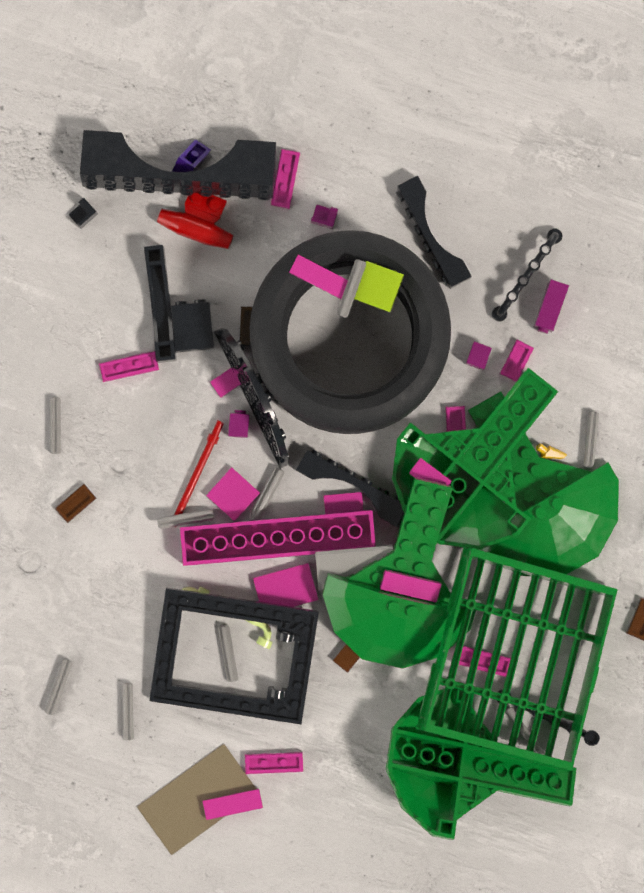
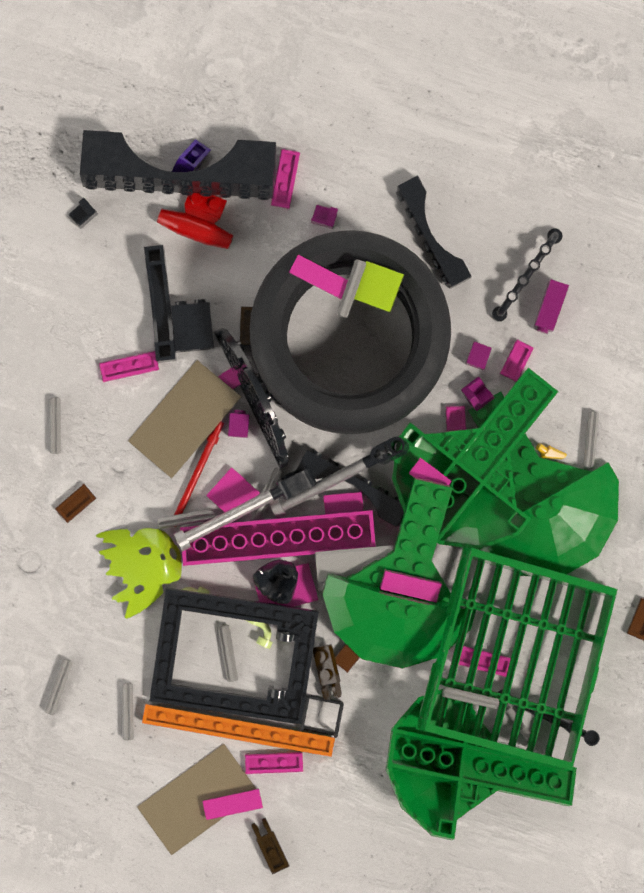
none -> lime piece [96,528,182,619]
none -> dark tan piece [128,360,241,479]
none -> orange plate [142,704,335,757]
none -> piece [174,465,317,552]
none -> dark brown hinge [251,817,290,875]
none -> black hair [253,560,298,604]
none -> flat silver piece [270,437,409,519]
none -> black piece [300,695,344,738]
none -> dark brown hinge [313,644,342,700]
none -> light grey axle [442,687,499,709]
none -> magenta panel [461,377,494,412]

